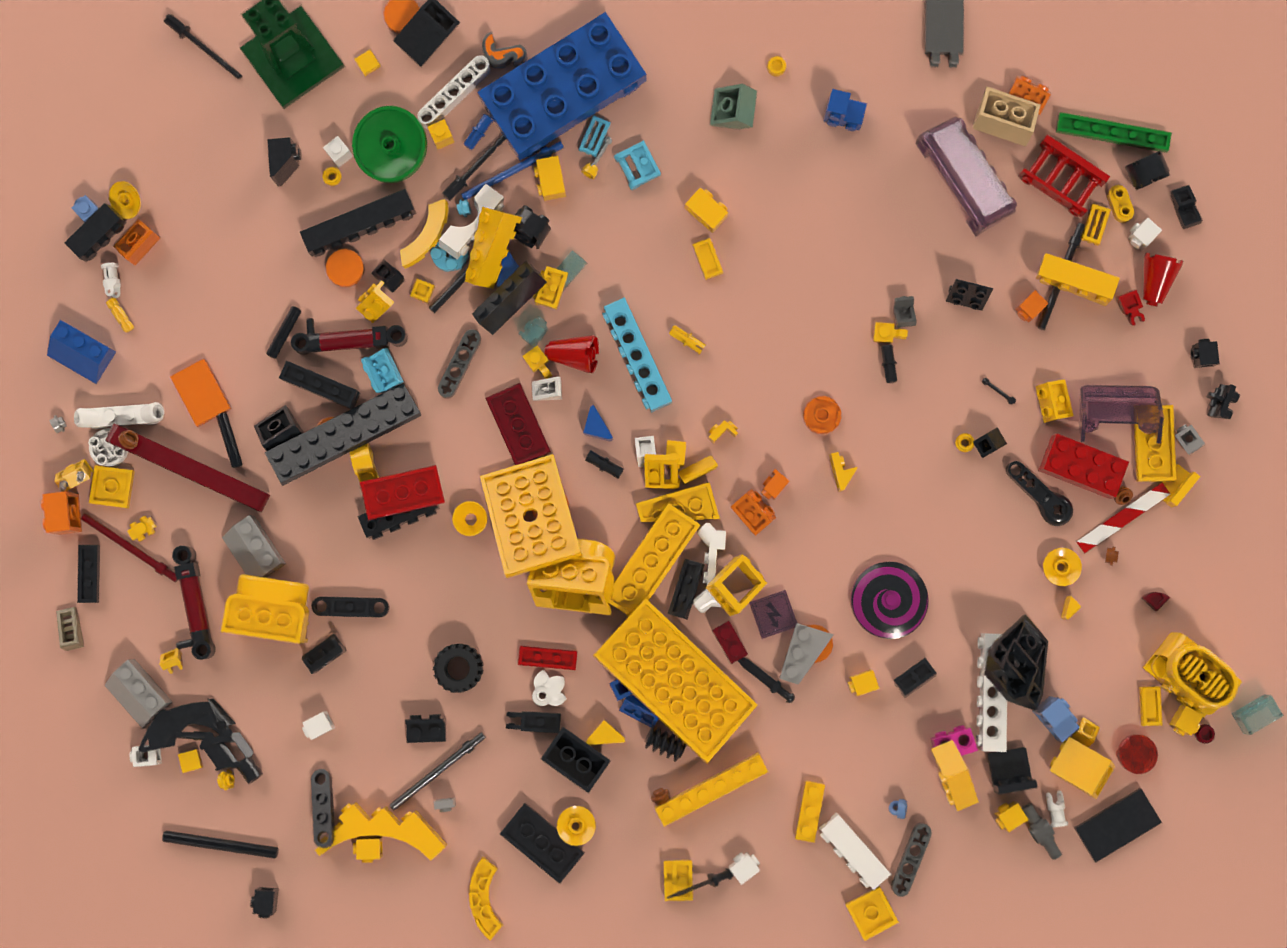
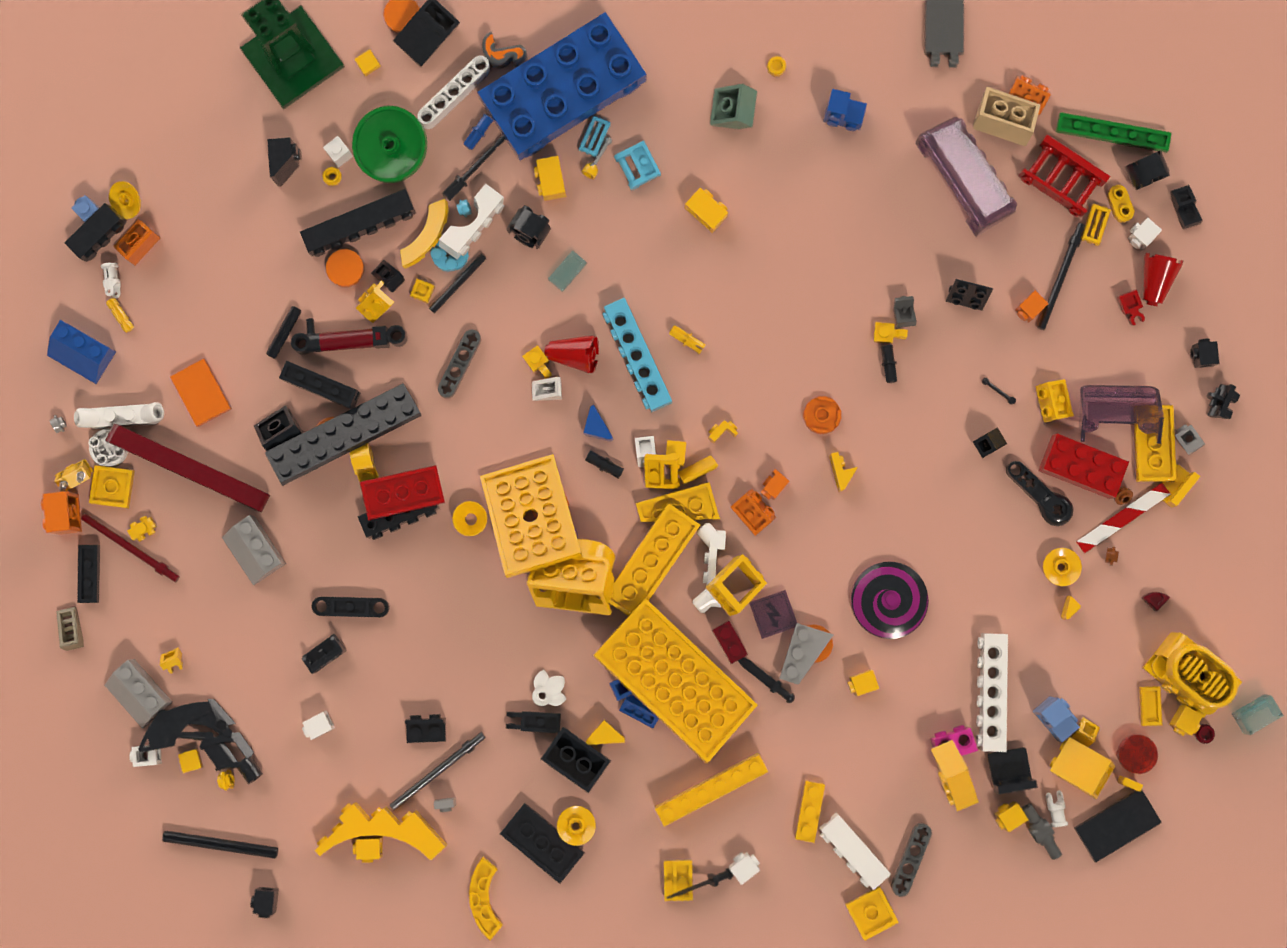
dark orange plate [118,430,138,449] -> none
black piece [164,14,242,80] -> none
piece [172,546,216,660] -> none
black axle [216,413,242,468] -> none
yellow brick [221,574,309,643] -> none
black plate [311,769,335,848] -> none
medium azure bracket [361,348,404,393] -> none
yellow brick [427,119,454,150] -> none
black tyre [433,644,484,693] -> none
blue bar [461,141,564,200] -> none
yellow wedge [465,207,522,289] -> none
black brick [472,261,547,335] -> none
dark red tile [485,383,551,465] -> none
blue slope [497,252,519,288] -> none
clear light blue brick [518,316,548,347] -> none
red tile [518,646,578,670] -> none
yellow bracket [533,266,569,310] -> none
black piece [645,724,686,762] -> none
dark orange plate [651,788,670,805] -> none
black plate [668,559,704,620] -> none
yellow tile [692,238,724,280] -> none
medium blue tile [889,799,907,819] -> none
black hinge [893,658,937,698] -> none
yellow plate [955,433,974,452] -> none
black wedge [984,615,1048,710] -> none
yellow wedge [1036,253,1120,307] -> none
none -> yellow tile [1117,776,1143,791]

